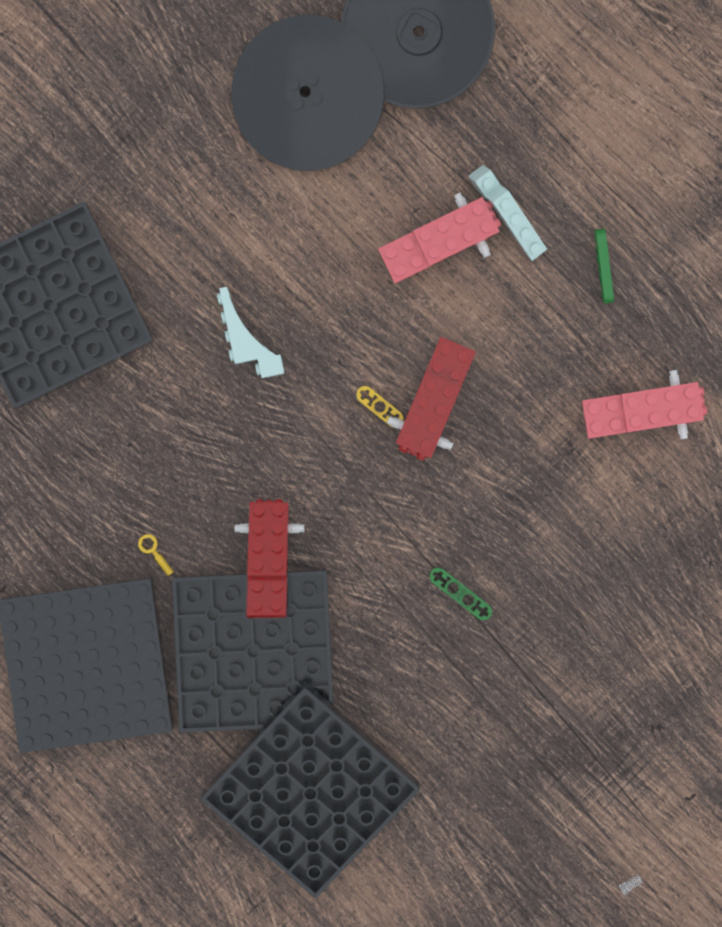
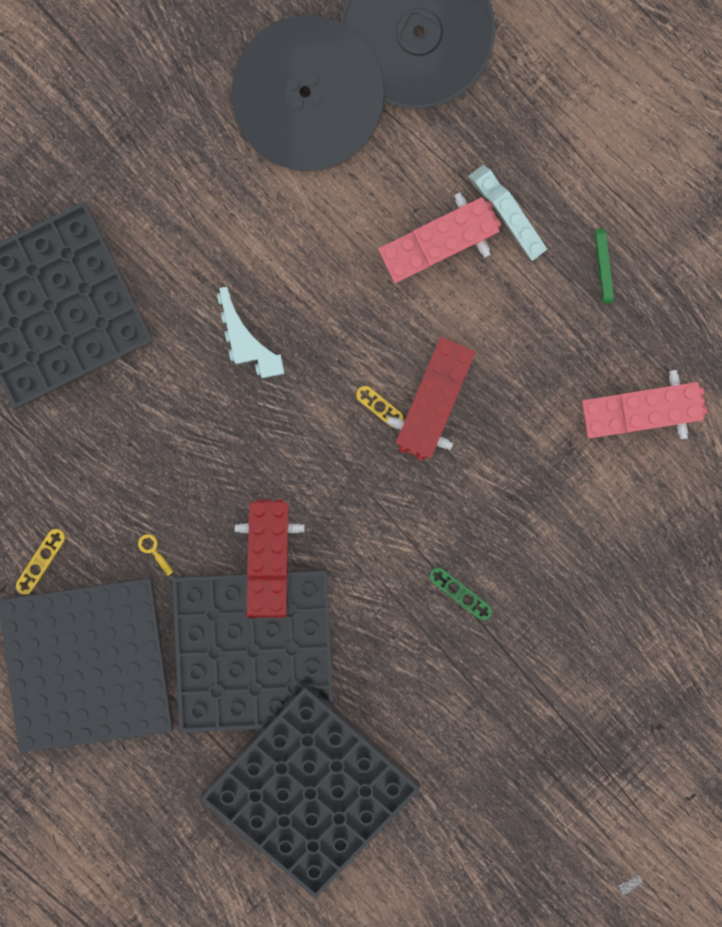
none -> yellow beam [16,529,66,595]

